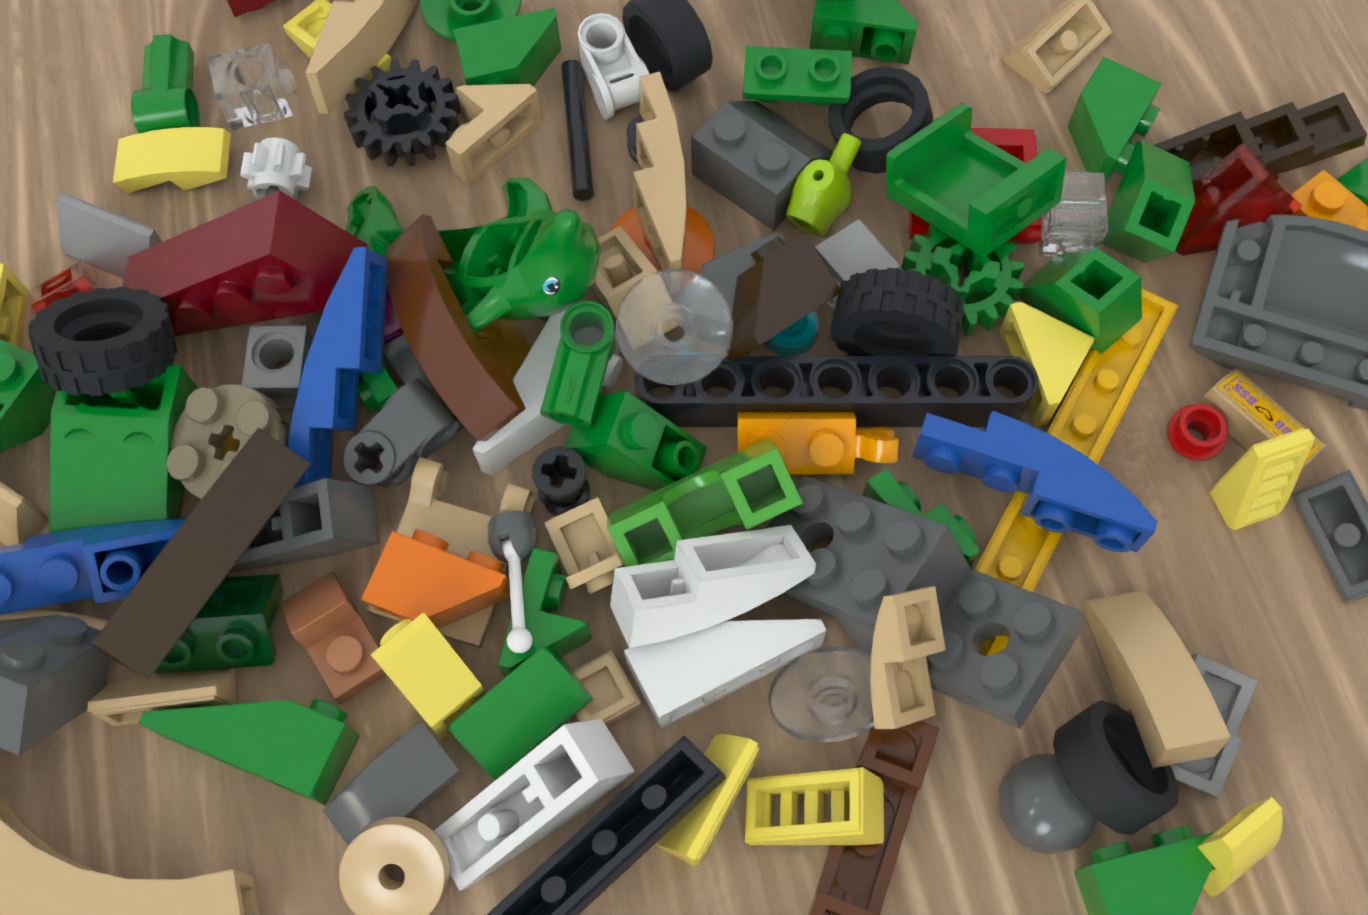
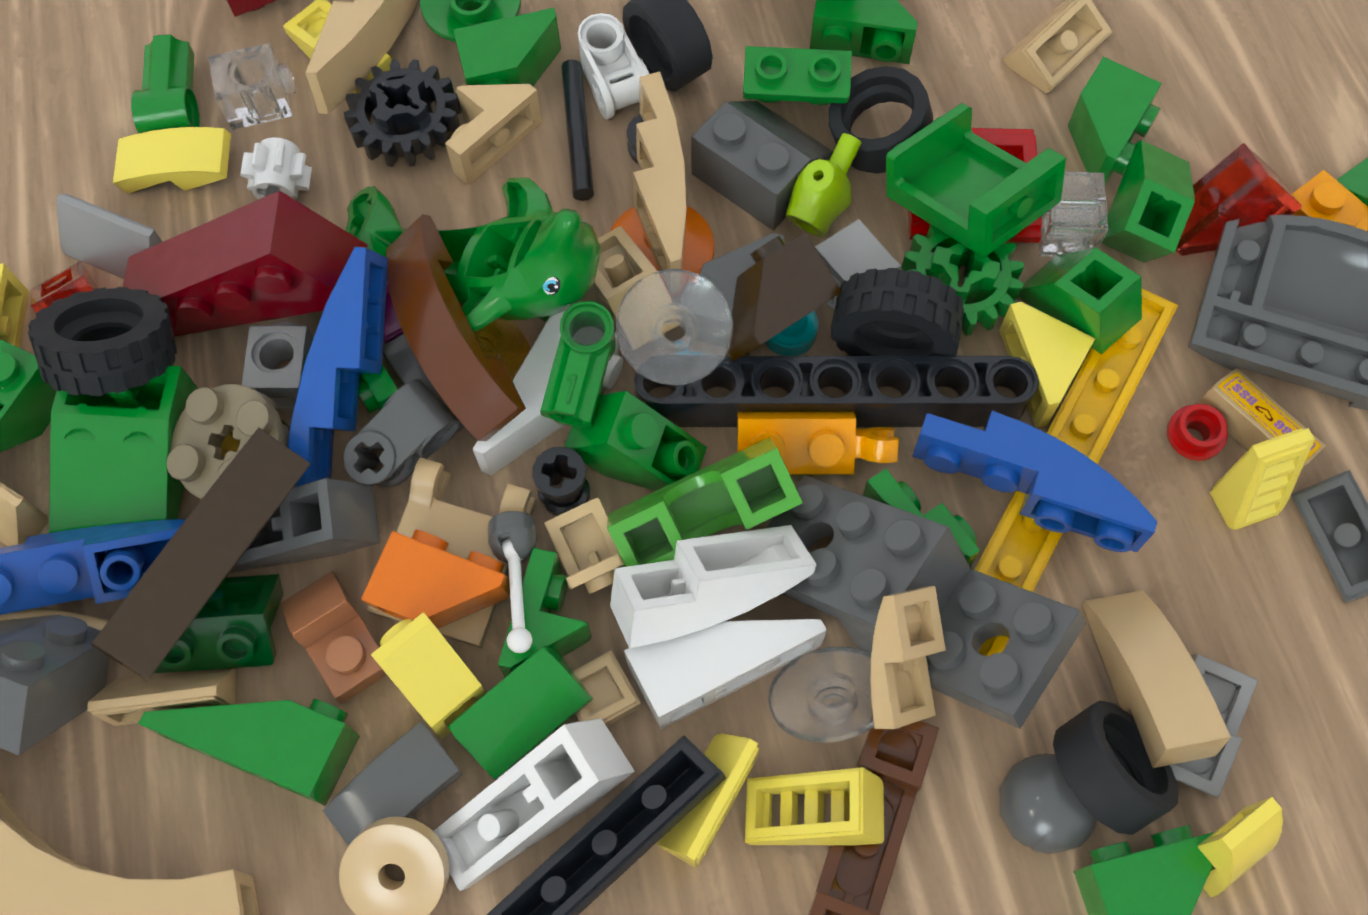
dark brown slope [1153,92,1367,194] -> none

